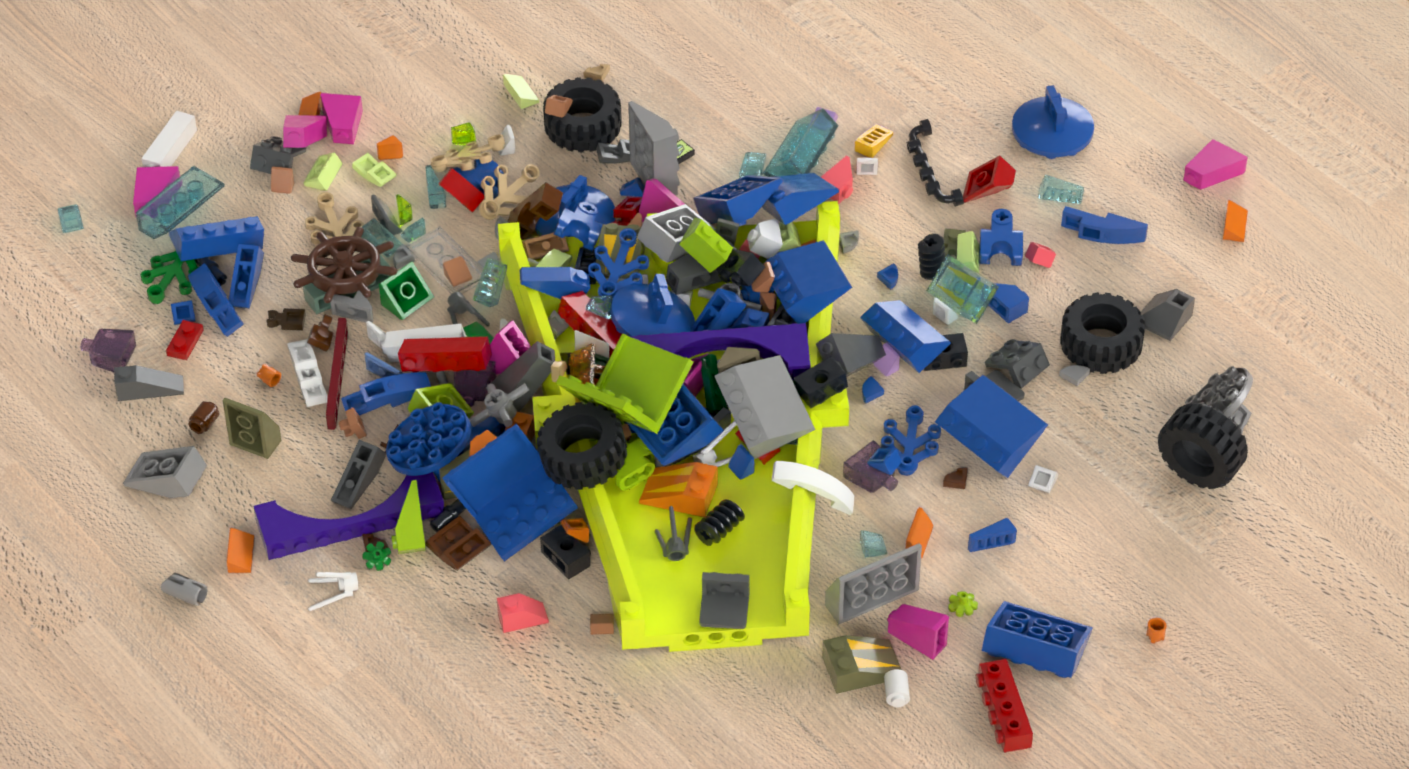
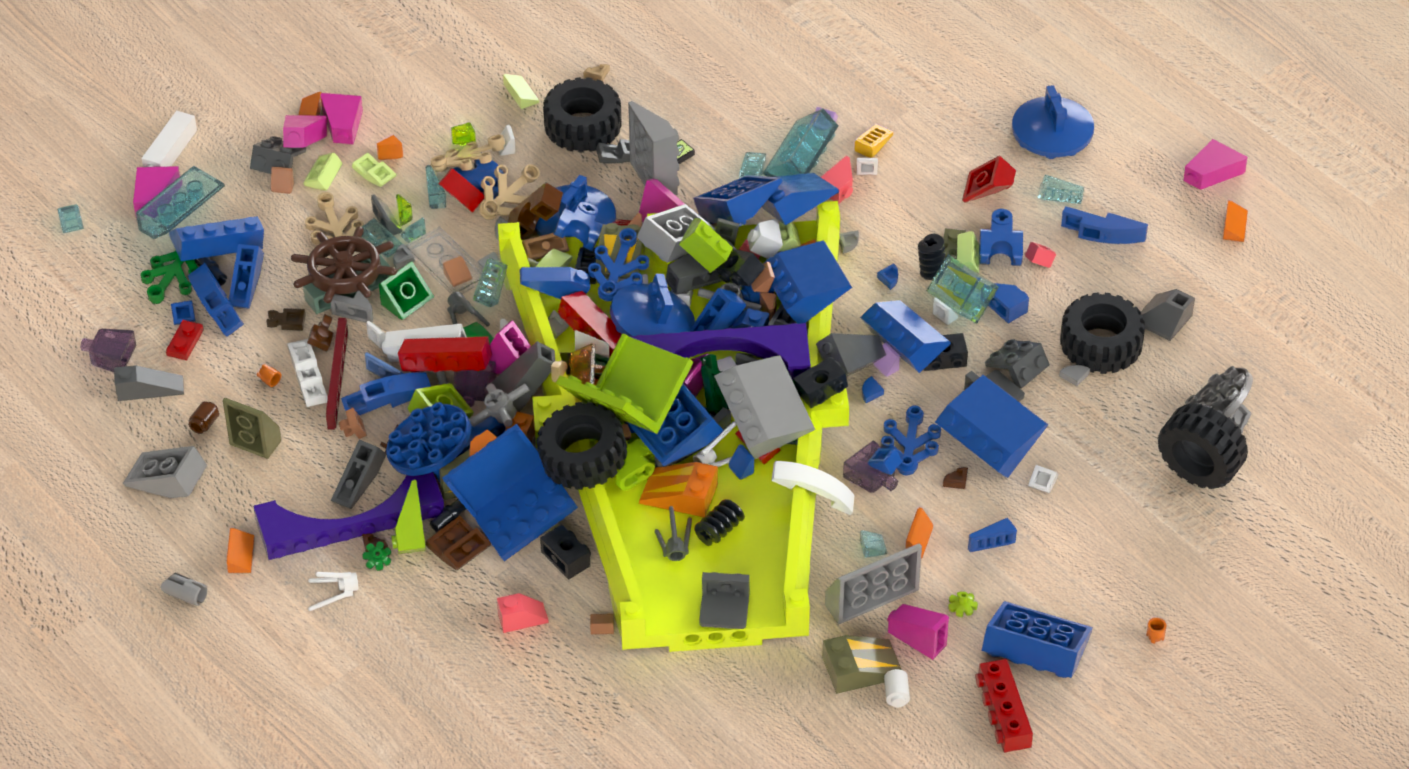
nougat slope [545,95,572,117] -> none
orange slope [561,518,589,543] -> none
clear light blue slope [586,295,613,319] -> none
red plate [613,196,642,221] -> none
blue slope [620,177,645,197] -> none
dark tan slope [717,347,760,373] -> none
black bar [906,119,964,207] -> none

